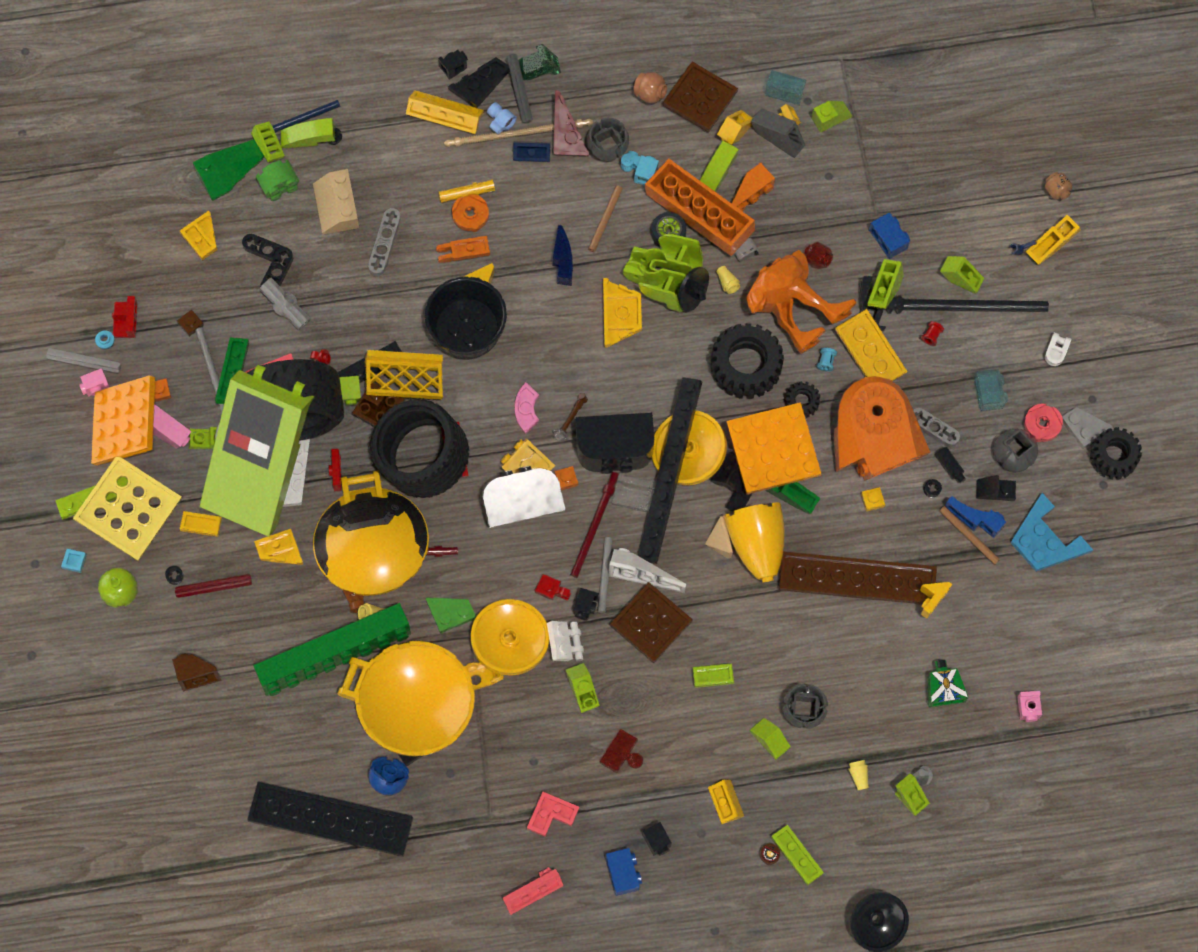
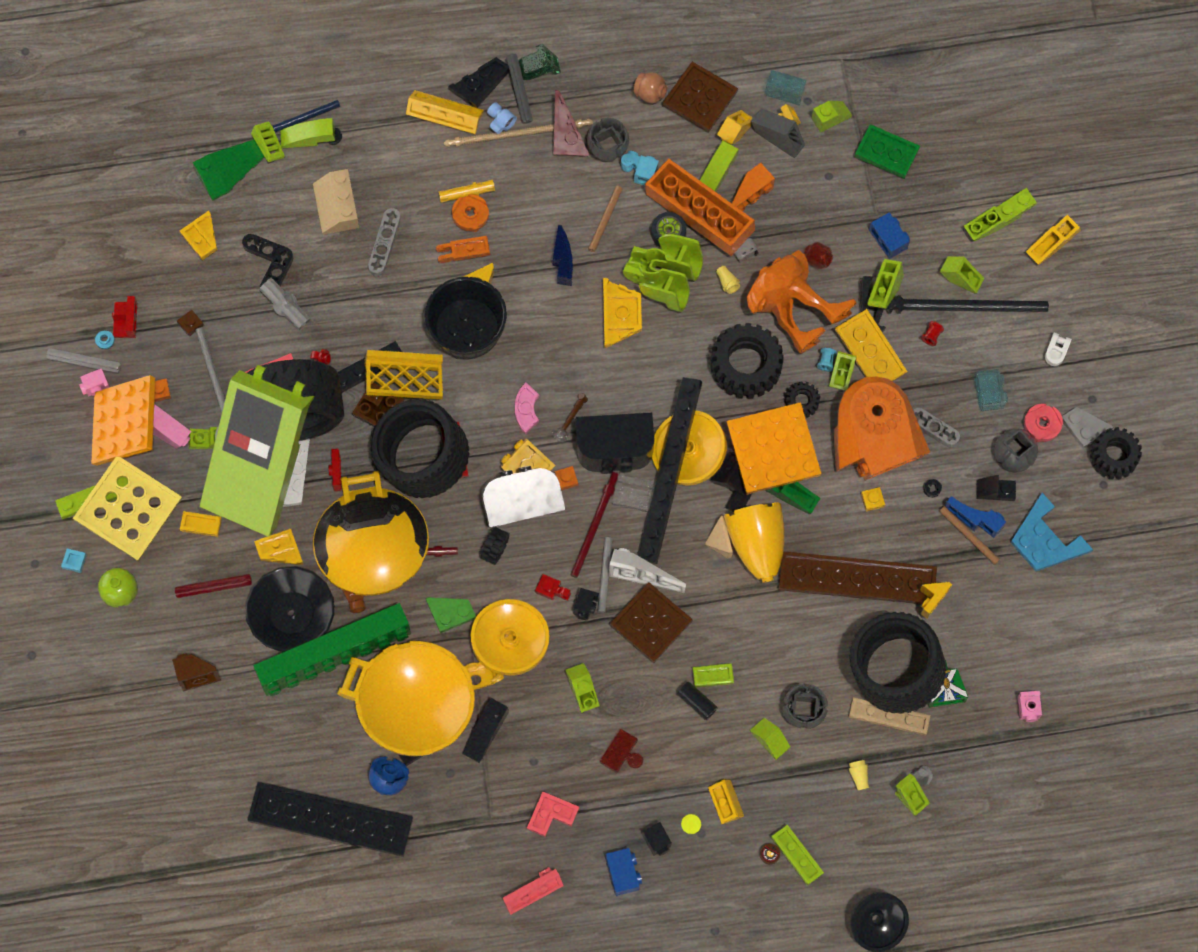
black bush [165,566,184,585] -> none
green plate [215,337,249,404] -> none
bright green brick [256,160,299,201] -> none
lime slope [339,376,361,406] -> none
light yellow cone [358,603,386,619] -> none
black brick [438,50,468,80] -> none
dark blue slope [513,141,551,162] -> none
white plate [547,621,584,661] -> none
black shield [678,267,709,312] -> none
black cylinder [936,447,966,483] -> none
dark blue hand [1010,240,1037,255] -> none
medium nougat head [1045,172,1073,200] -> none
none -> black dish [246,566,335,652]
none -> black slope [462,698,509,763]
none -> black tyre [480,527,510,565]
none -> black piece [677,681,718,721]
none -> neon yellow piece [681,814,701,834]
none -> lime slope [829,351,857,391]
none -> black tyre [849,612,946,714]
none -> tan tile [849,697,931,736]
none -> green plate [854,124,920,179]
none -> lime slope [964,188,1037,241]

